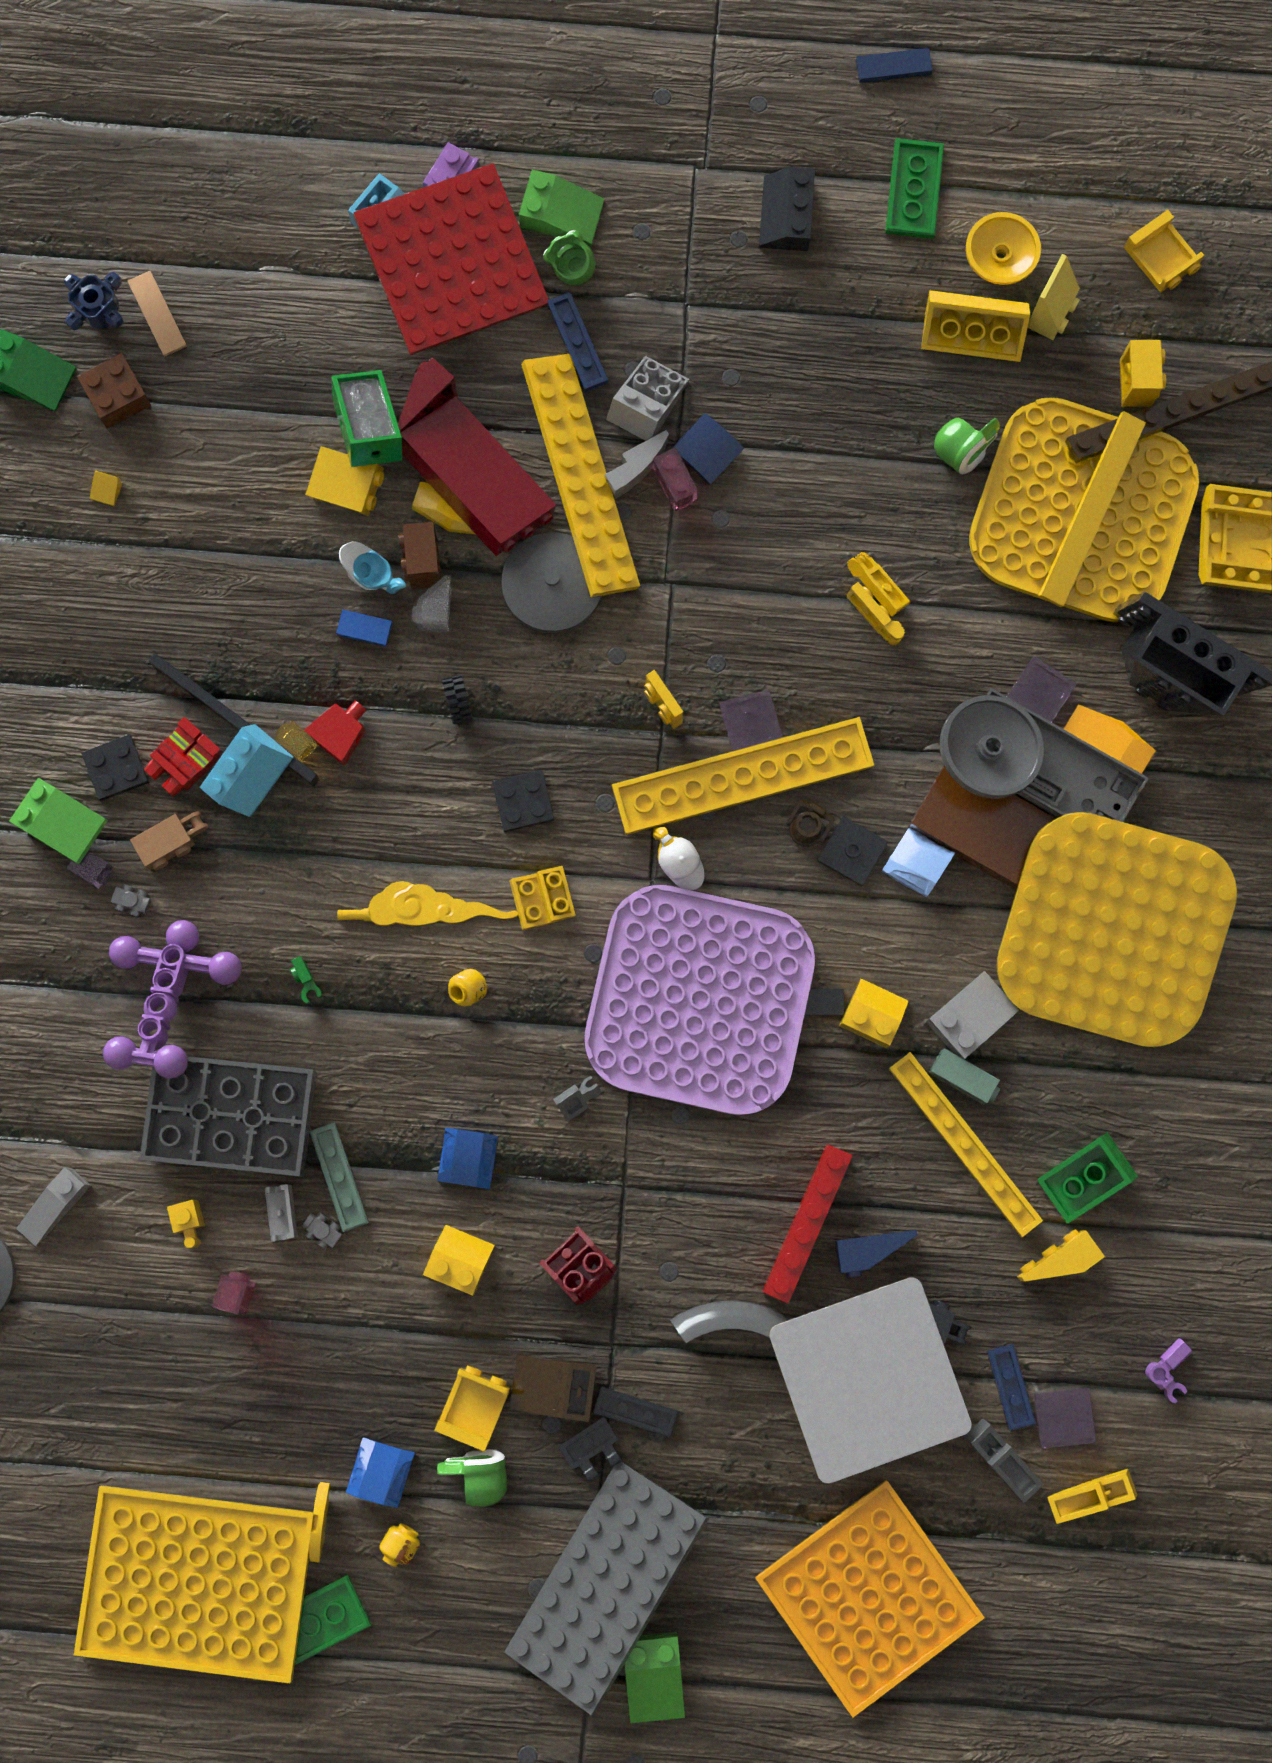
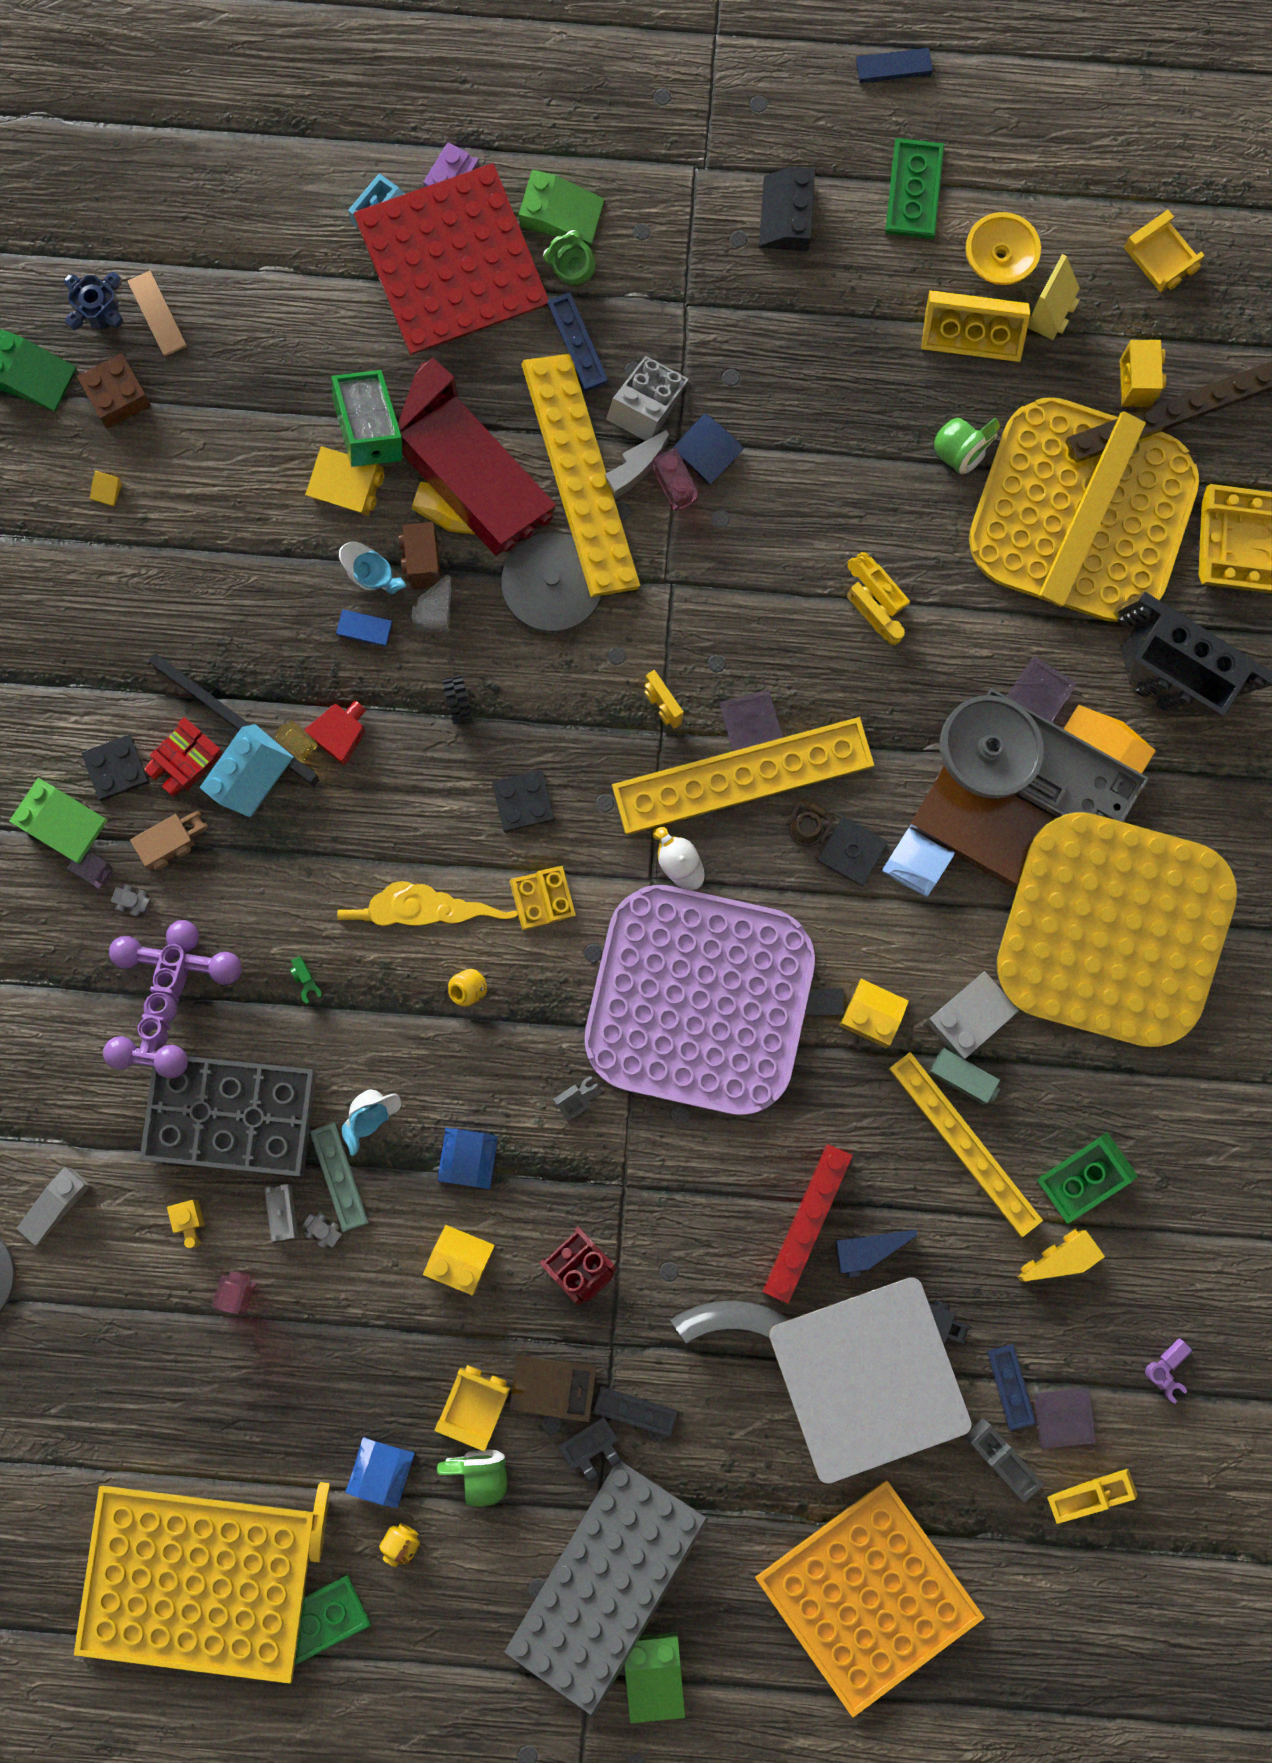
none -> medium azure hair [342,1090,401,1156]

